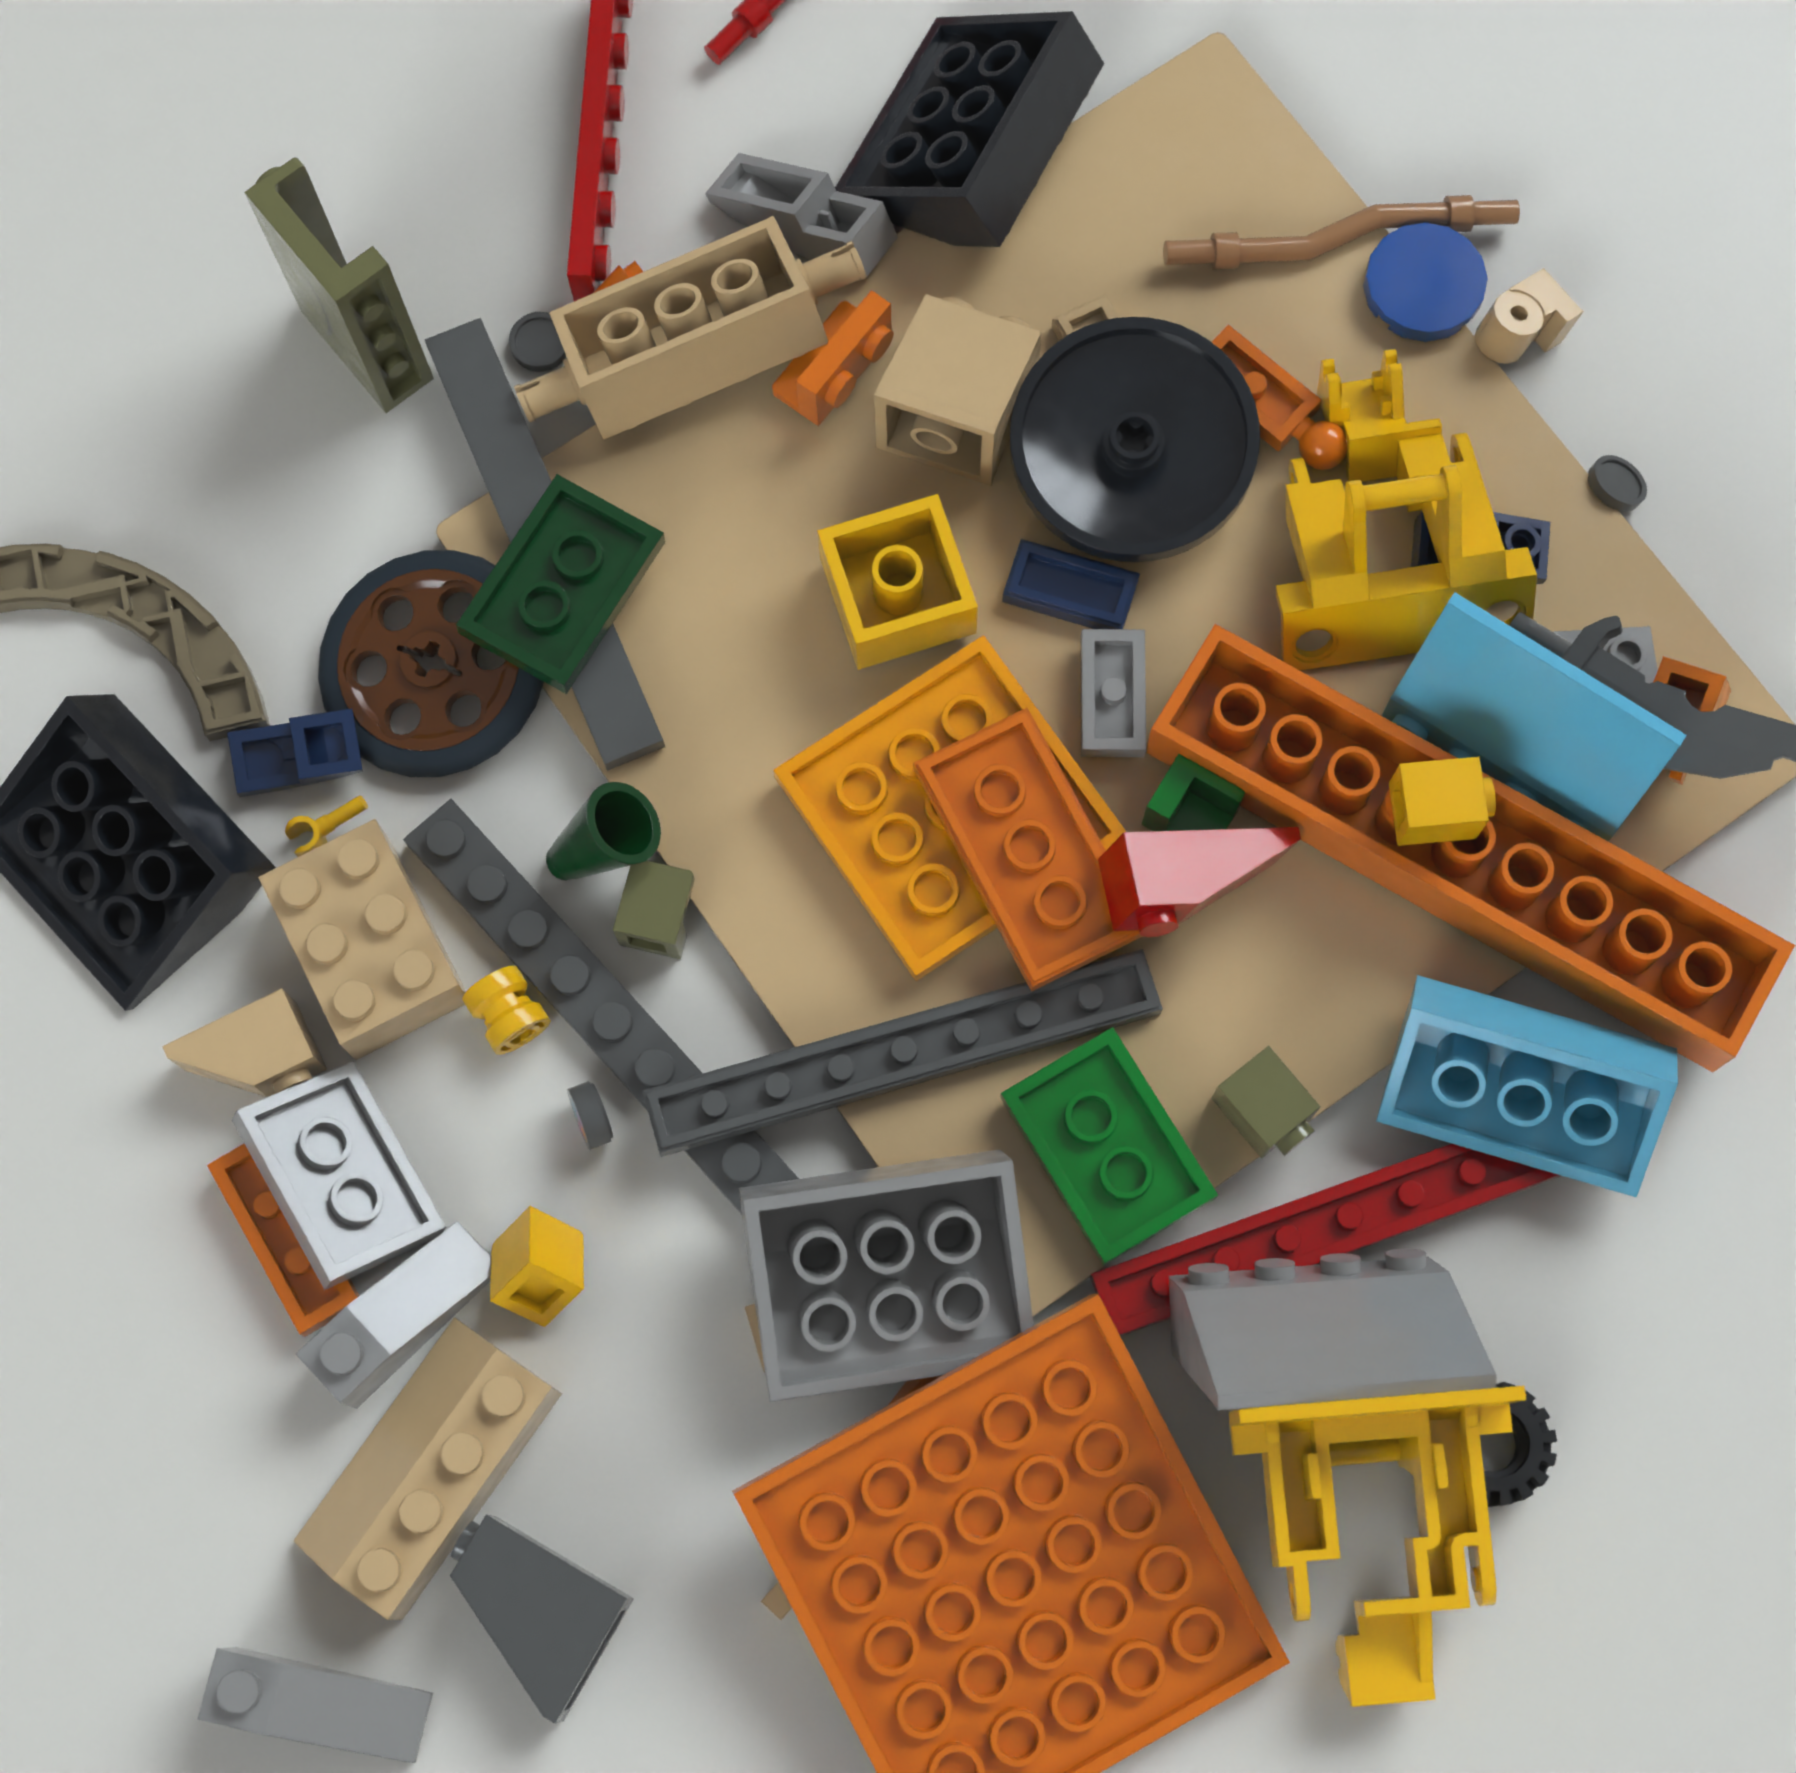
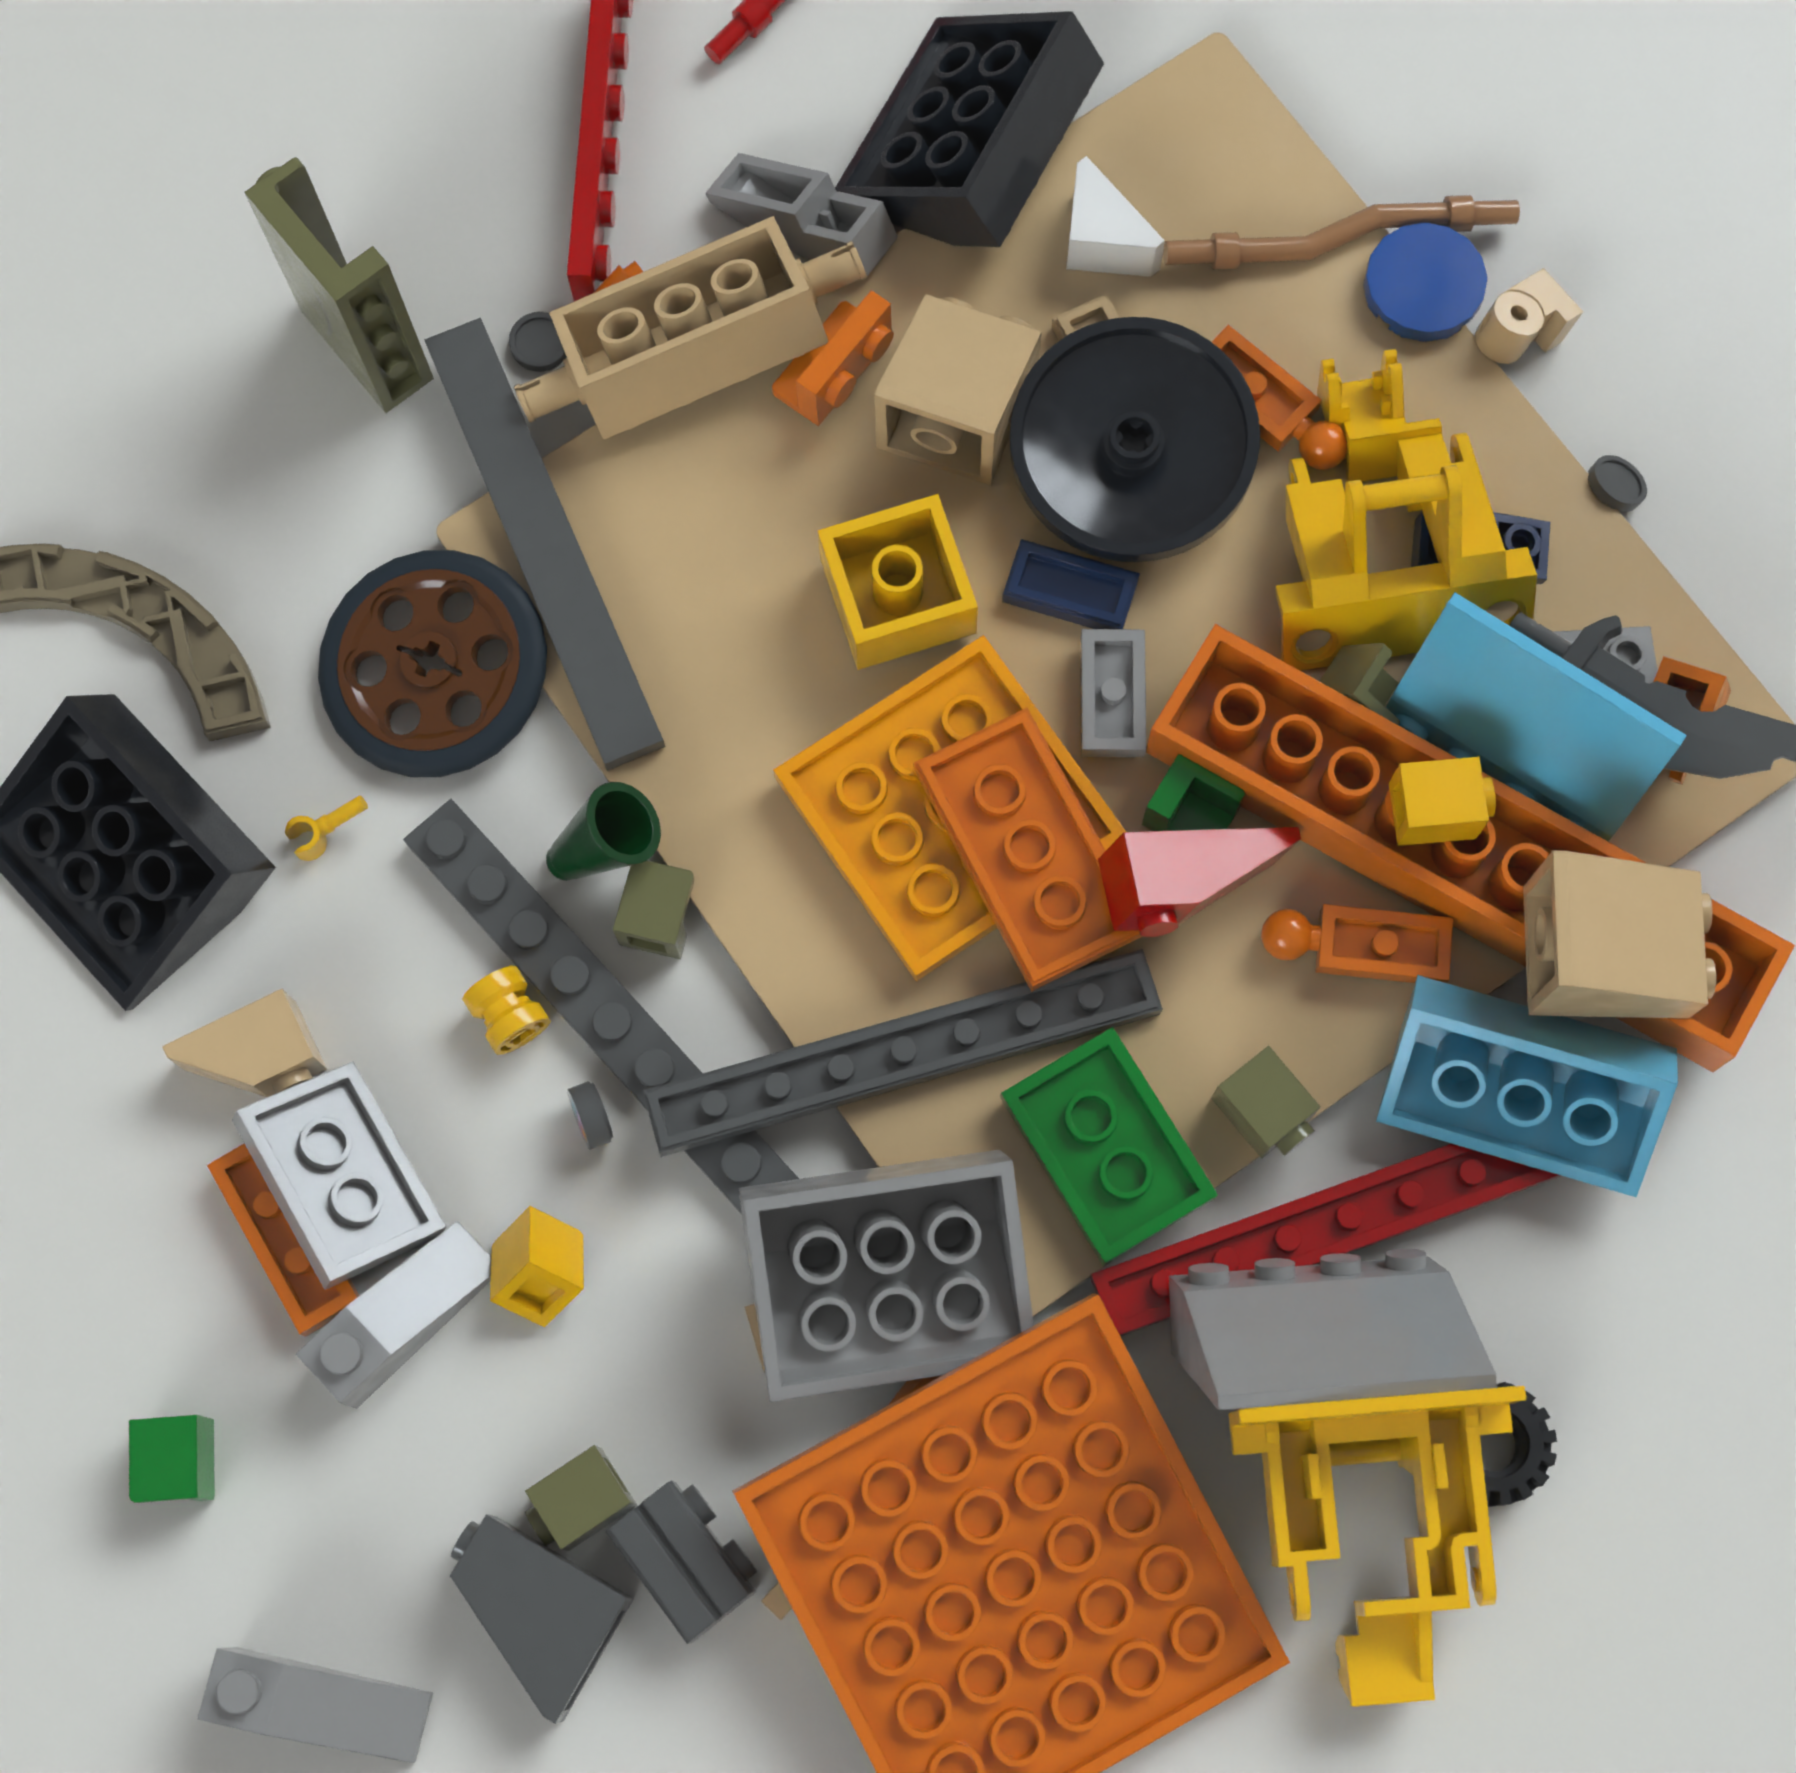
dark blue slope [227,708,363,797] -> none
tan brick [258,819,466,1060] -> none
tan slope [293,1317,562,1620] -> none
dark green plate [456,474,665,694] -> none
none -> green panel [129,1415,215,1503]
none -> olive brick [525,1445,637,1551]
none -> dark grey brick [605,1480,758,1644]
none -> white slope [1066,156,1165,277]
none -> orange plate [1261,904,1453,983]
none -> olive panel [1320,643,1400,725]
none -> tan slope [1523,850,1716,1019]

